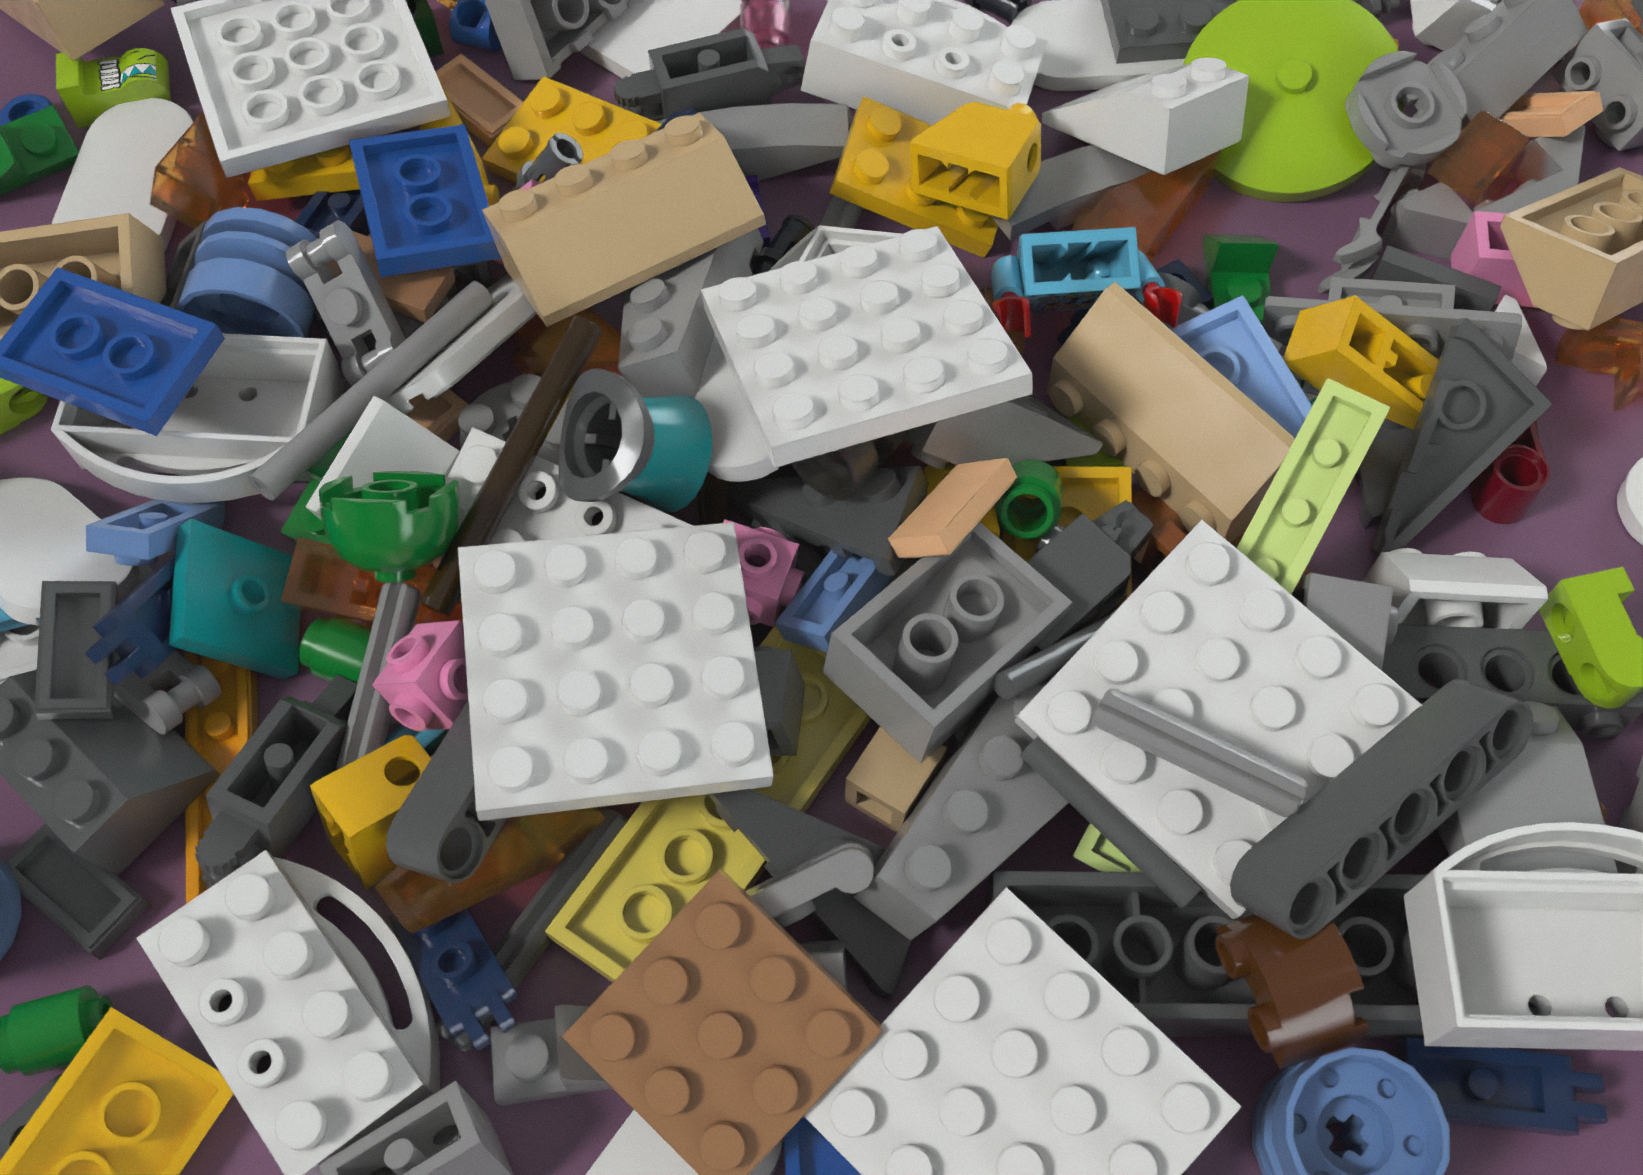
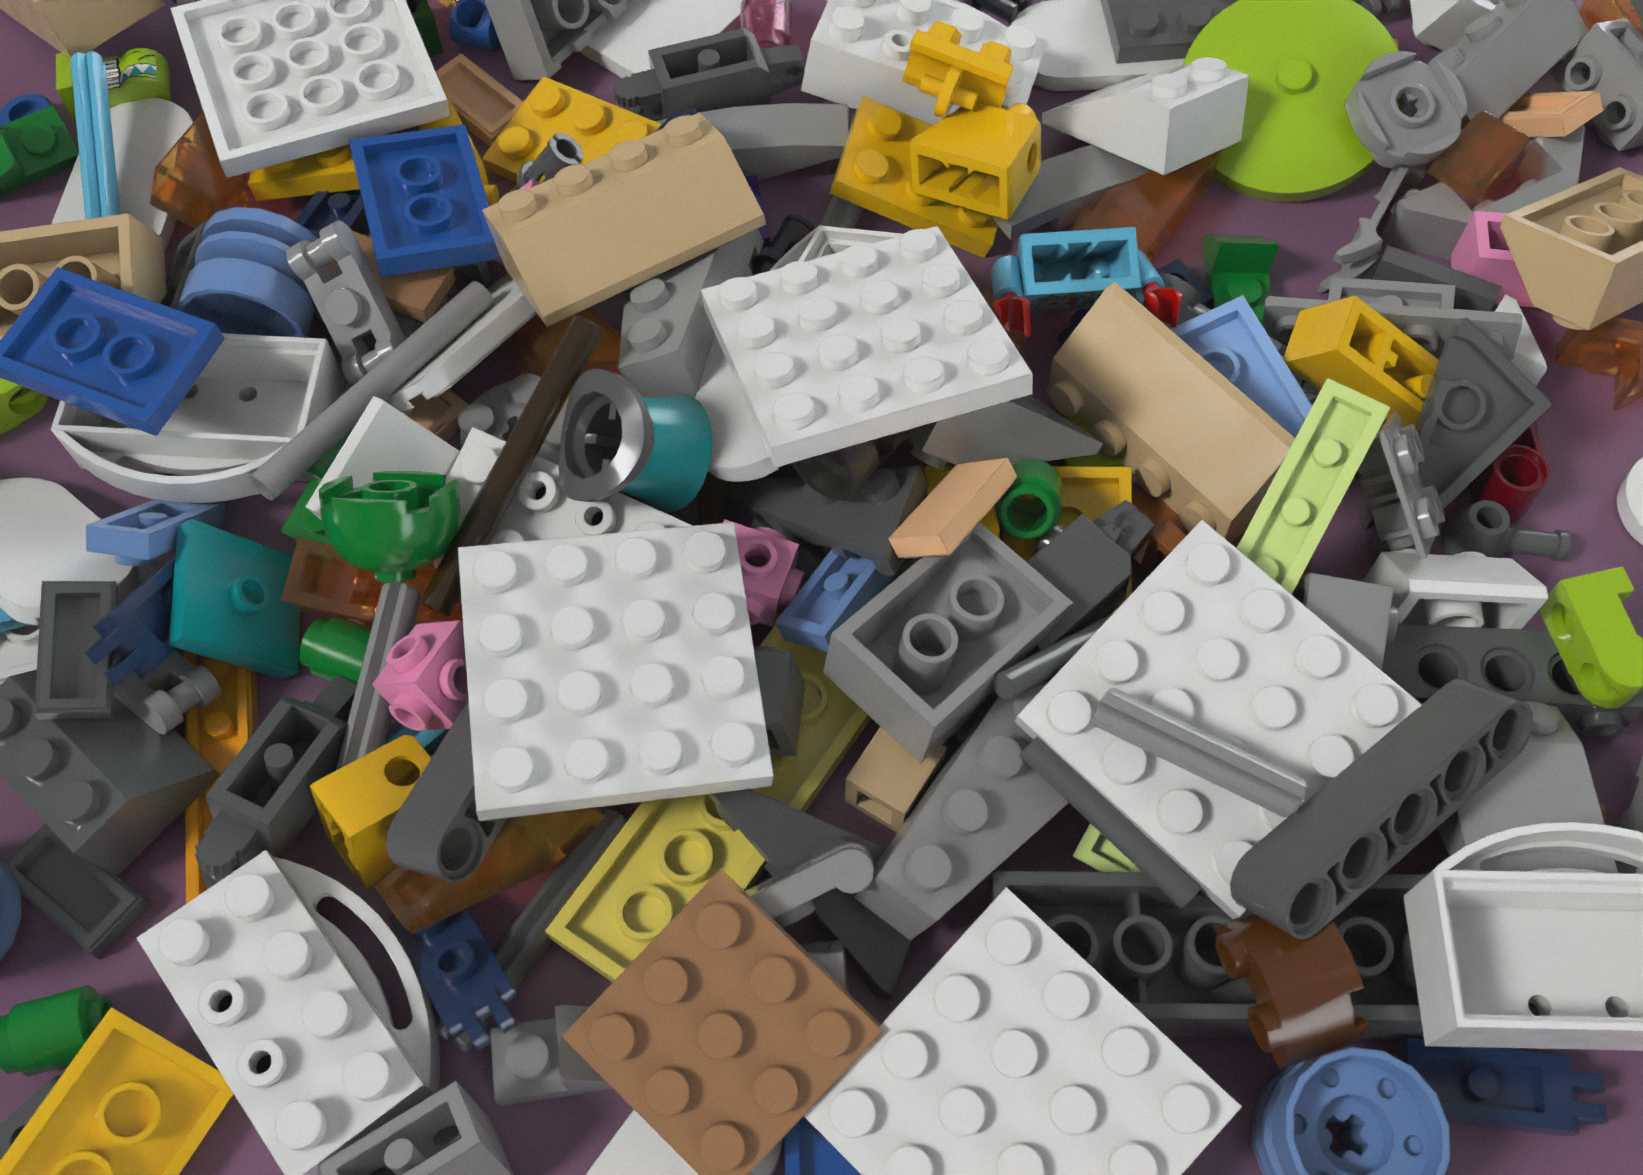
none -> medium azure axle [70,51,120,219]
none -> yellow hips [903,20,1014,118]
none -> light grey hinge [1357,412,1445,560]
none -> dark grey bar [1442,500,1571,561]

